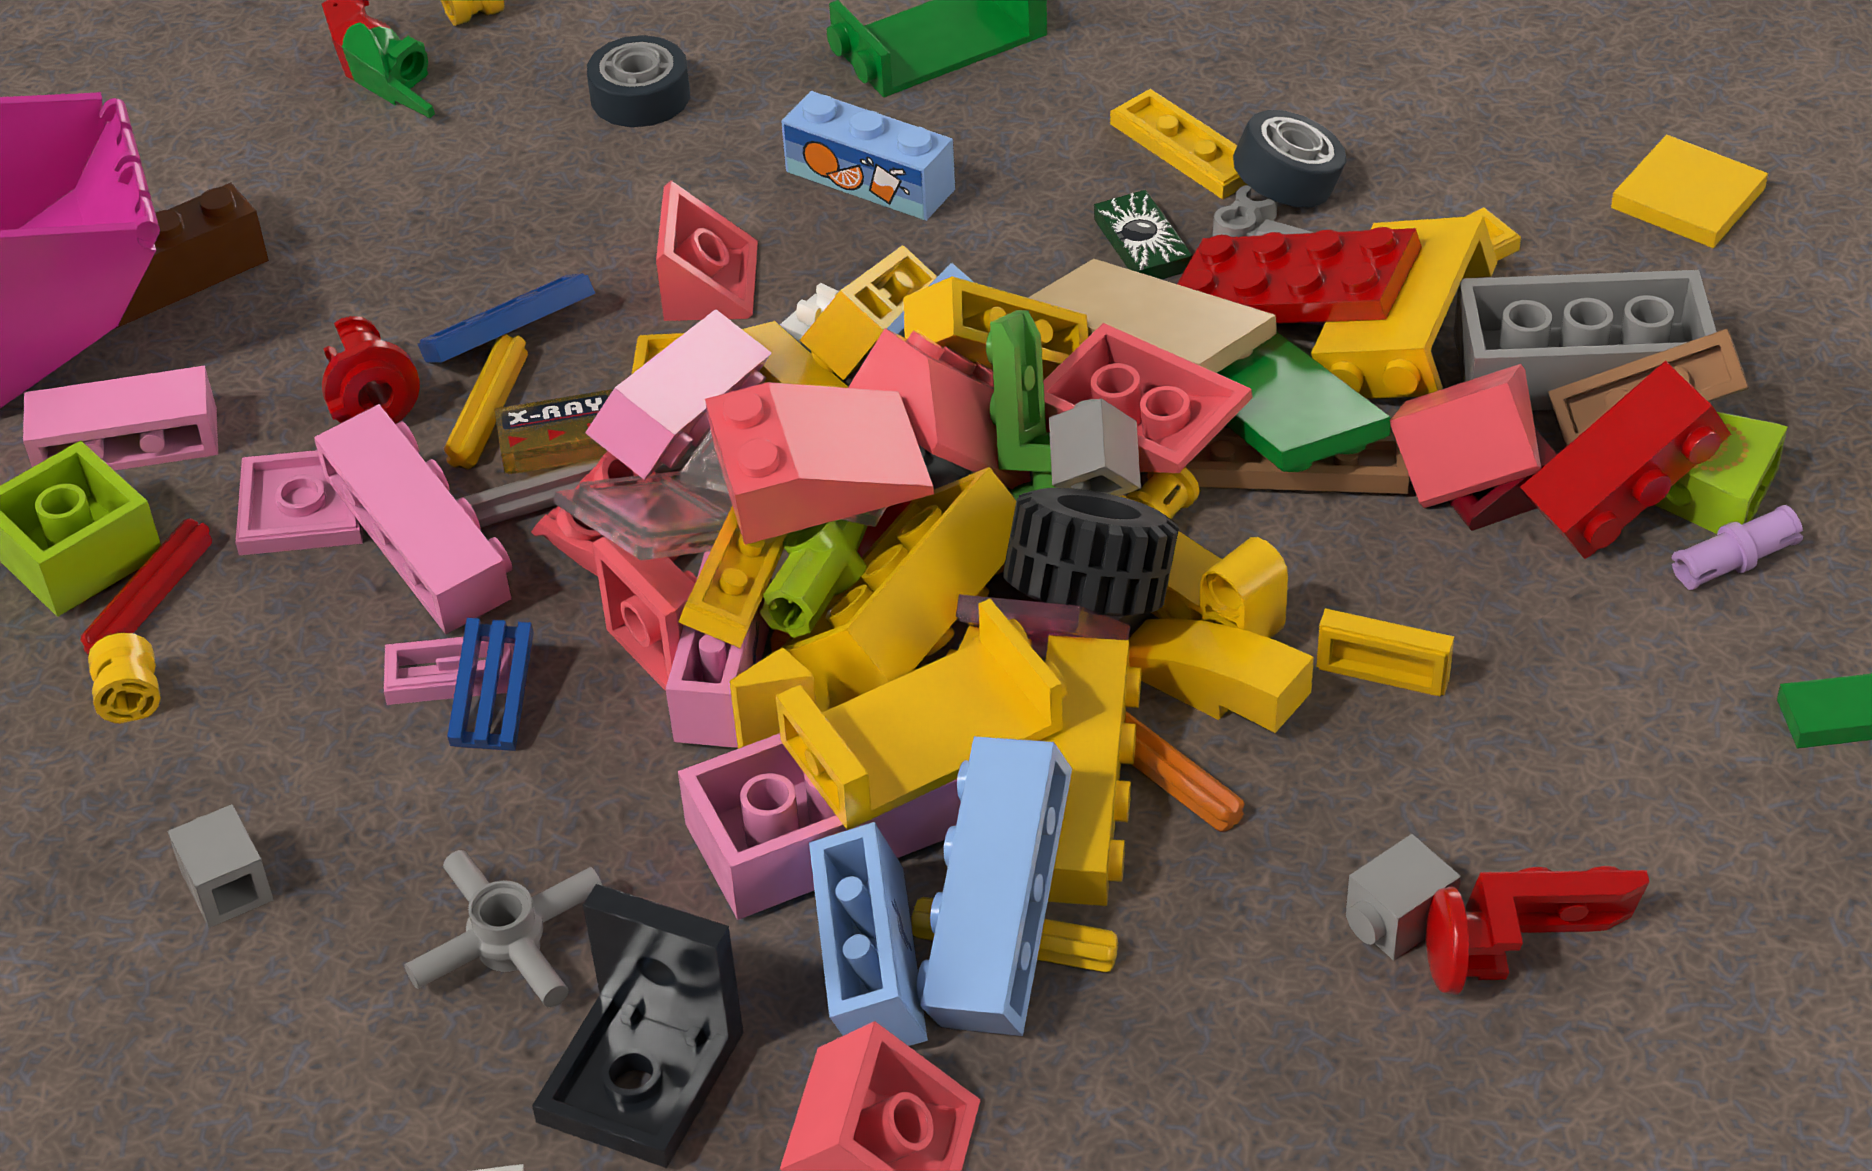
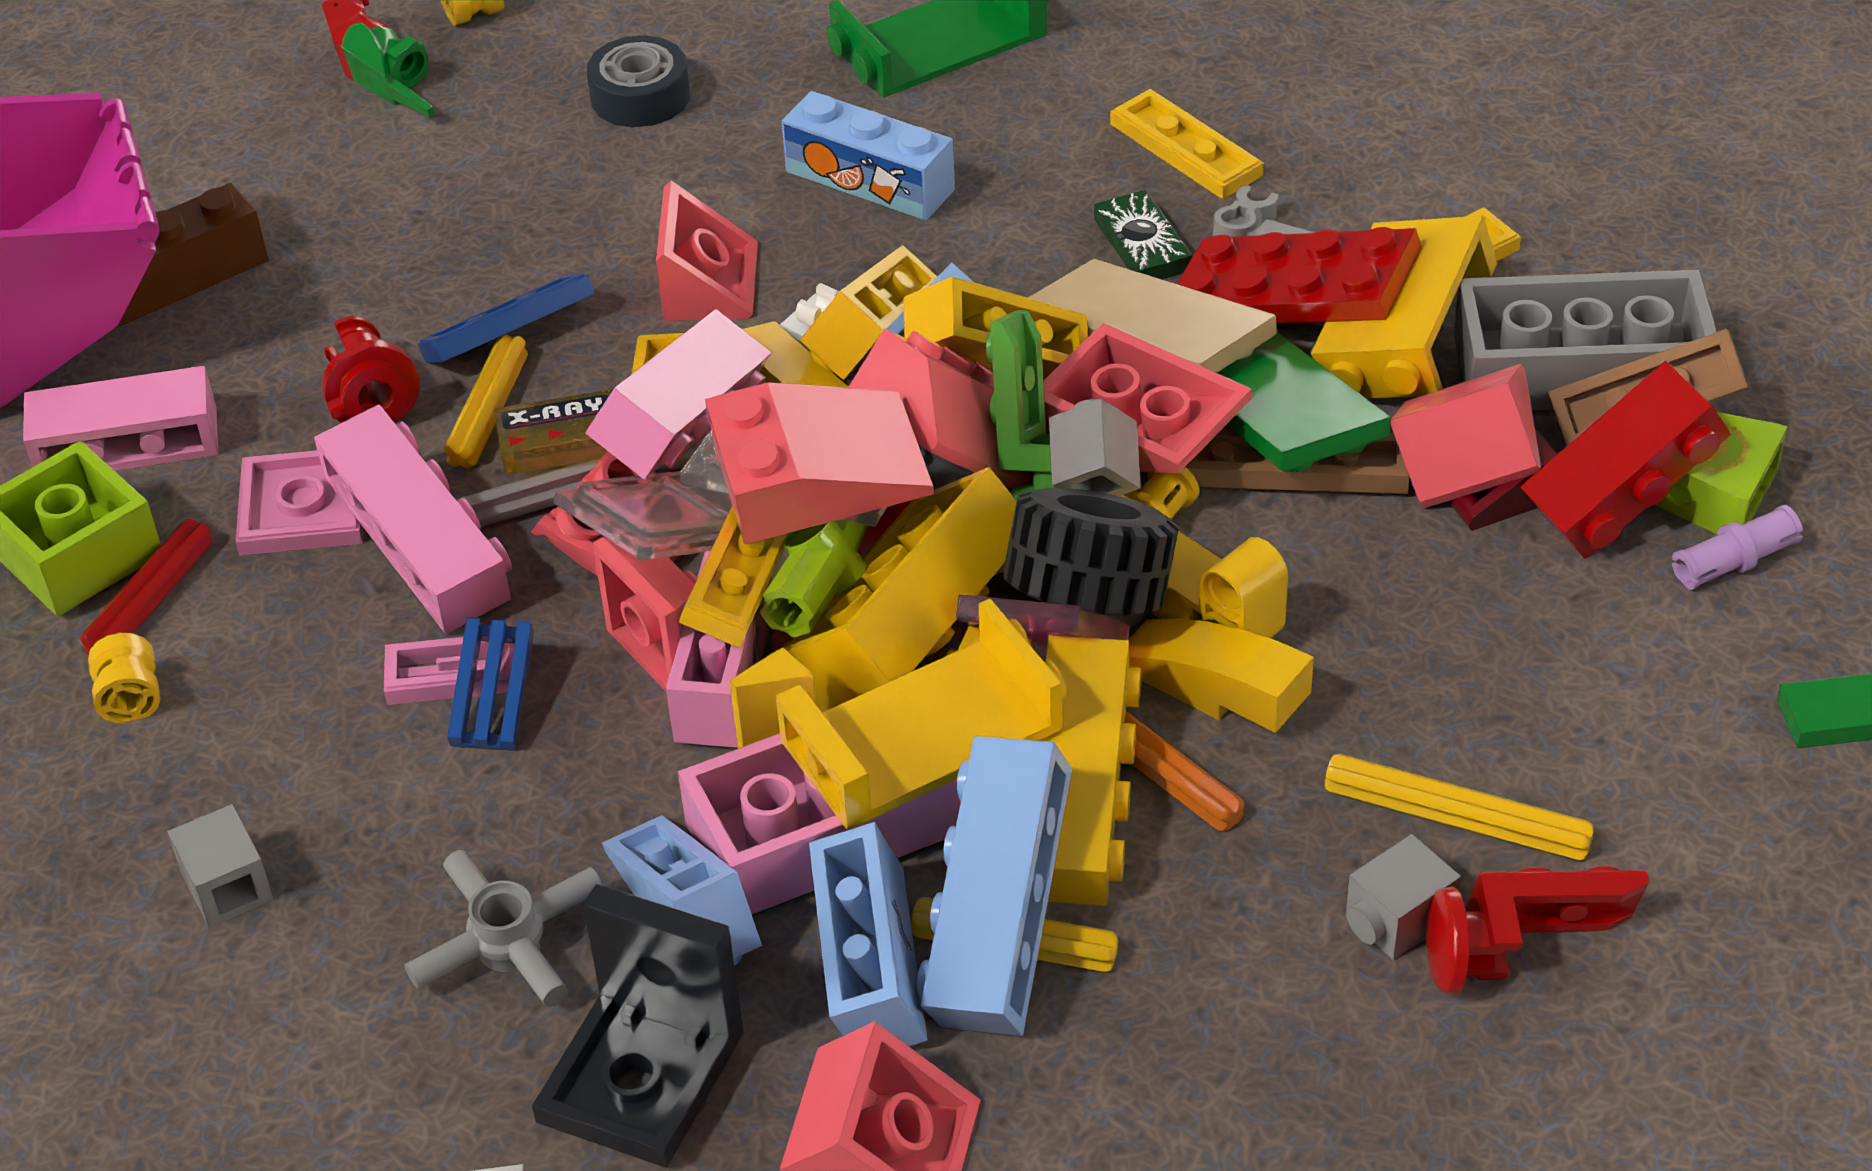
black wheel [1233,110,1347,207] -> none
yellow tile [1316,608,1454,697] -> none
yellow tile [1611,134,1768,248] -> none
none -> light blue slope [602,815,762,966]
none -> yellow axle [1325,753,1594,861]

